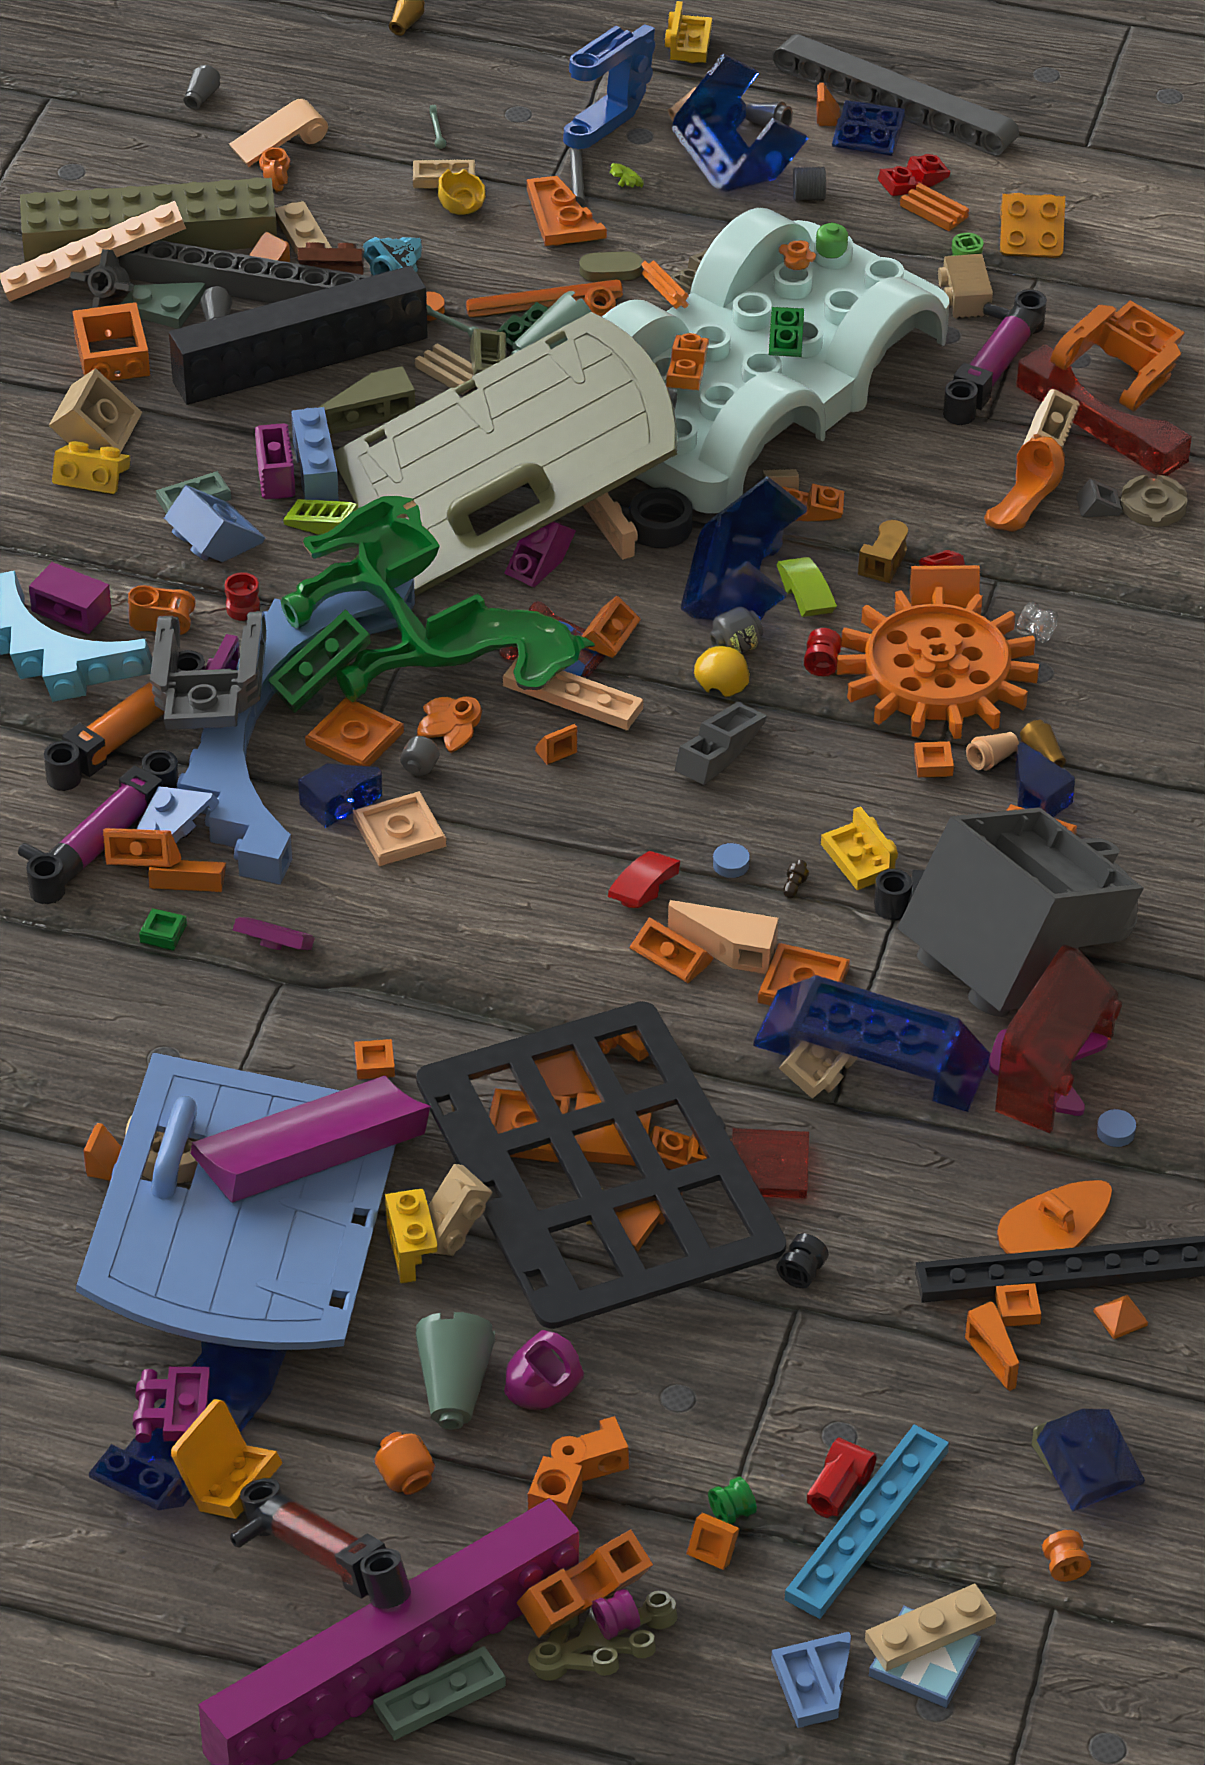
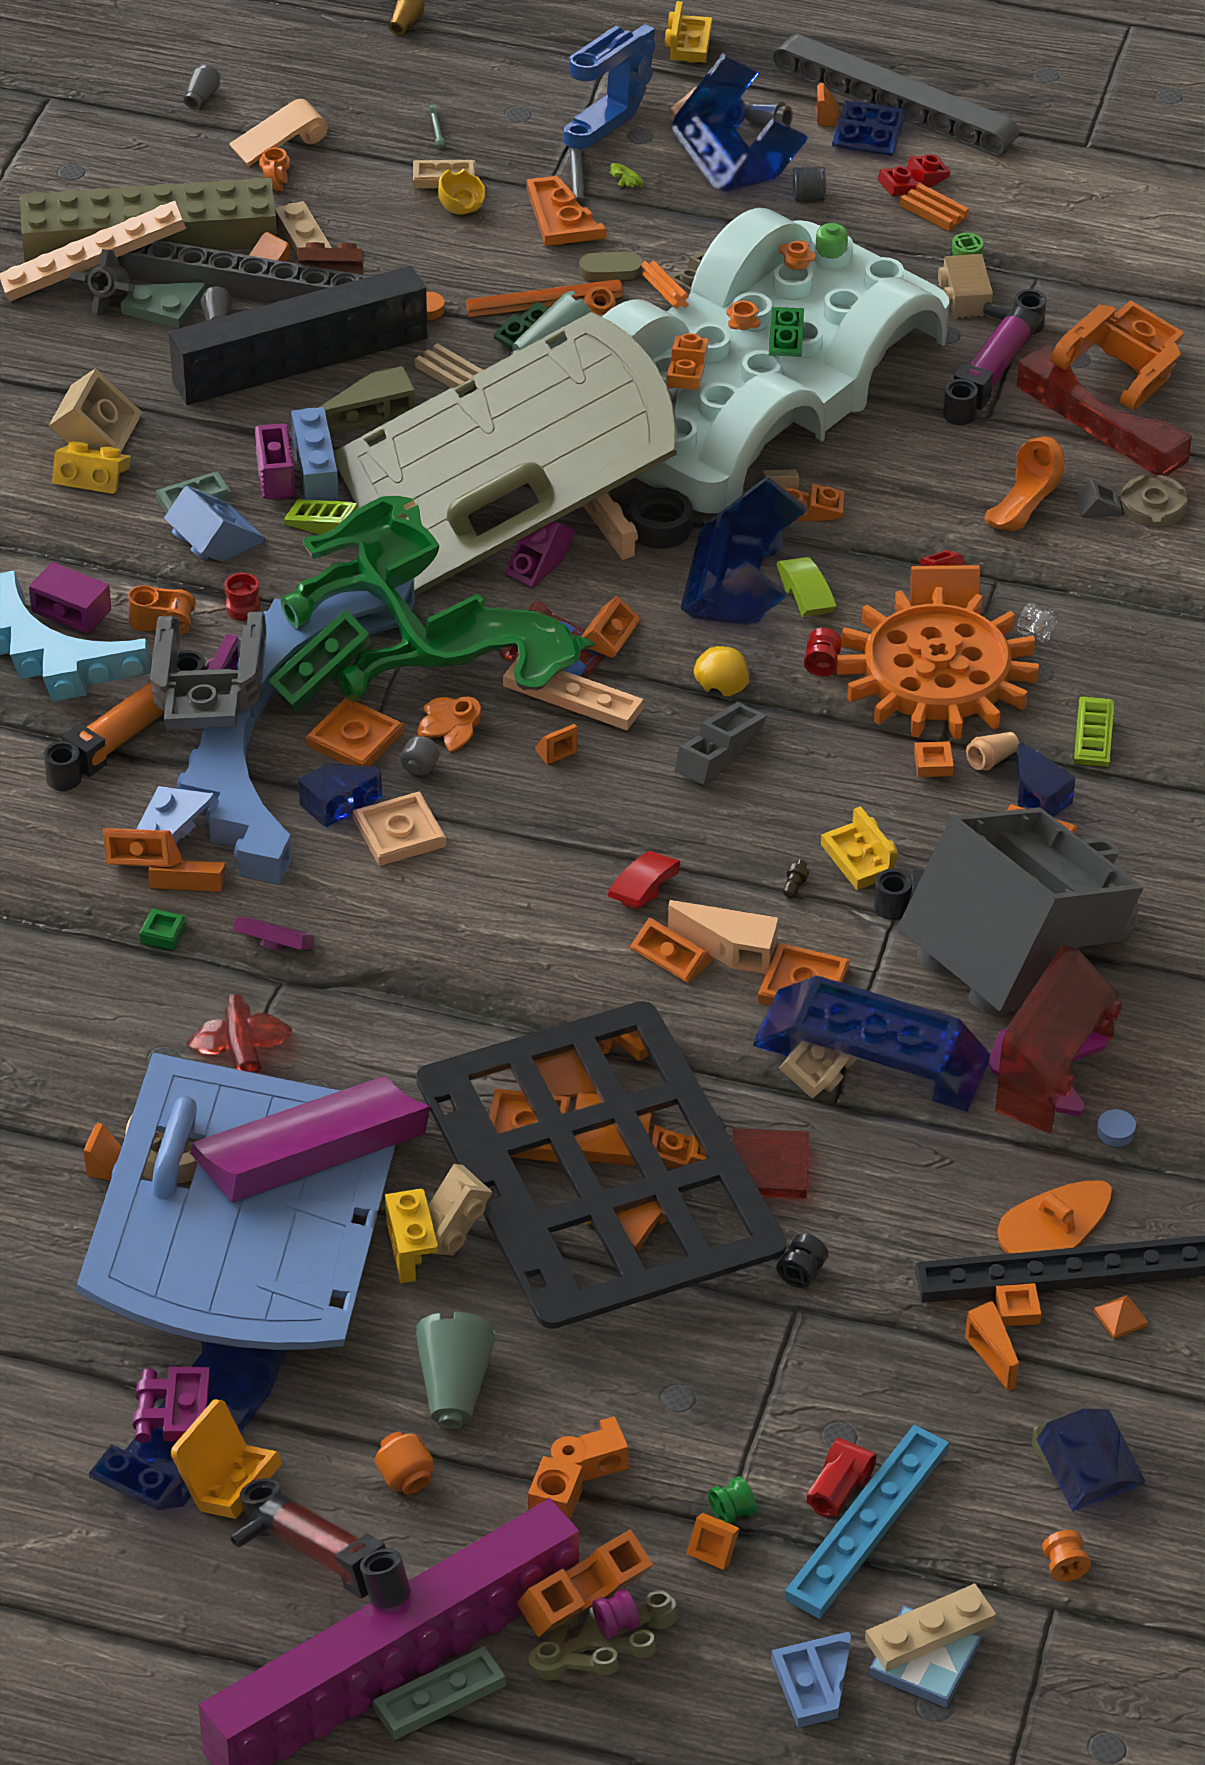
piece [18,750,179,904] -> none
orange window [72,302,150,381] -> none
orange plate [354,1039,395,1080] -> none
medium azure rock [363,237,422,276] -> none
sand green hinge [427,305,479,338] -> none
olive slope [470,329,506,375] -> none
magenta piece [504,1330,584,1410] -> none
dark grey head [709,607,763,654] -> none
medium blue tile [713,843,749,878] -> none
pearl gold leg [858,520,908,583] -> none
light orange bracket [1000,193,1065,258] -> none
pearl gold cone [1020,719,1066,772] -> none
tan brick [1023,389,1080,448] -> none
none -> clear red plant [186,994,292,1074]
none -> orange plate [726,300,761,330]
none -> lime slope [1074,697,1114,767]

